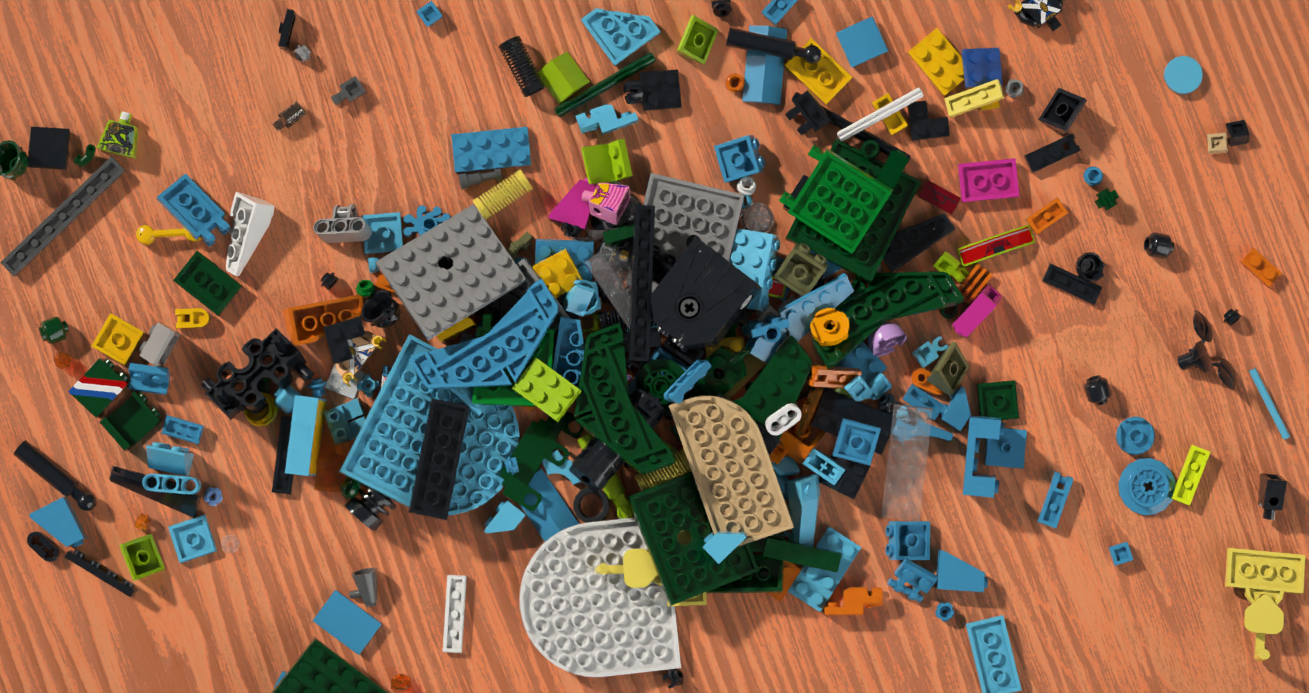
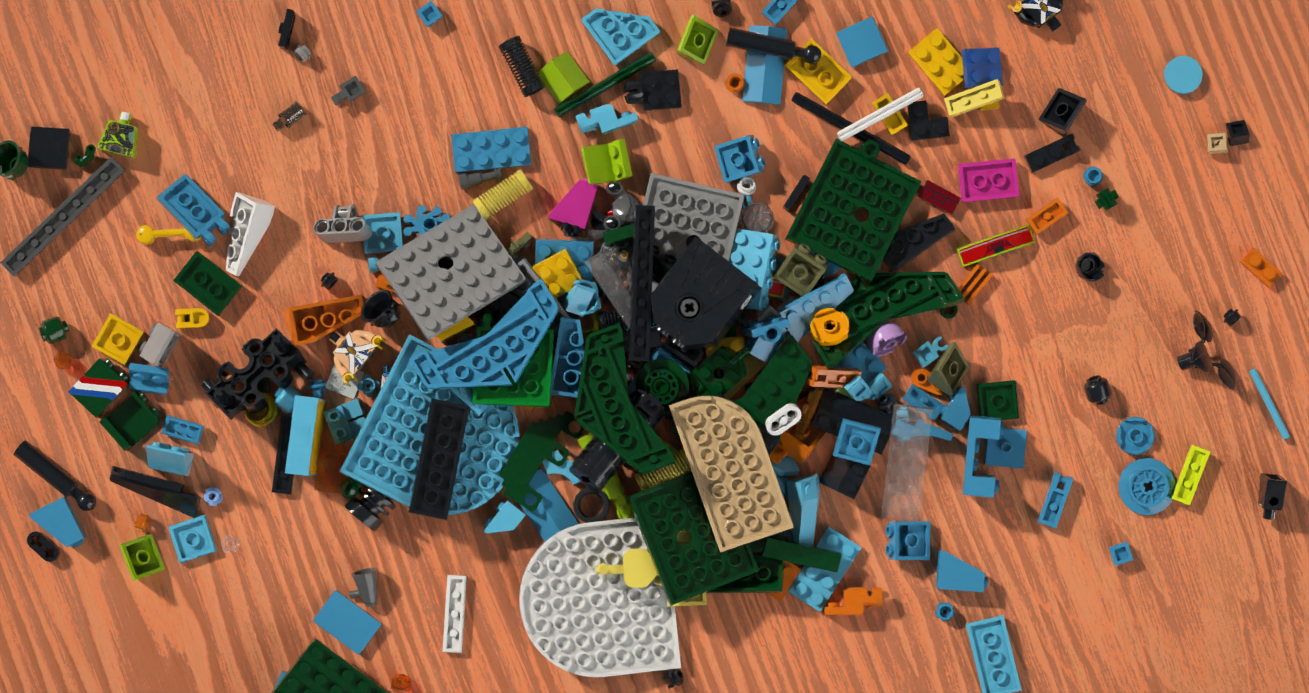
black plate [65,549,137,597] -> none
medium azure beam [142,474,201,494] -> none
black plate [323,316,366,364] -> none
green plate [356,280,375,297] -> none
dark azure plate [505,457,519,475] -> none
lime plate [512,357,581,422] -> none
bright pink torso [582,183,631,225] -> none
dark azure plate [664,359,711,403] -> none
medium azure slope [703,531,748,564] -> none
green plate [779,145,893,254] -> none
black plate [785,89,831,136] -> none
medium azure slope [803,448,845,486] -> none
dark green slope [876,150,909,190] -> none
dark azure plate [887,558,938,602] -> none
lime plate [933,251,969,283] -> none
dark pink slope [952,284,1003,338] -> none
light grey plate [1005,79,1024,98] -> none
black tile [1042,263,1103,305] -> none
black head [1144,232,1174,259] -> none
light yellow plate [1225,548,1305,662] -> none

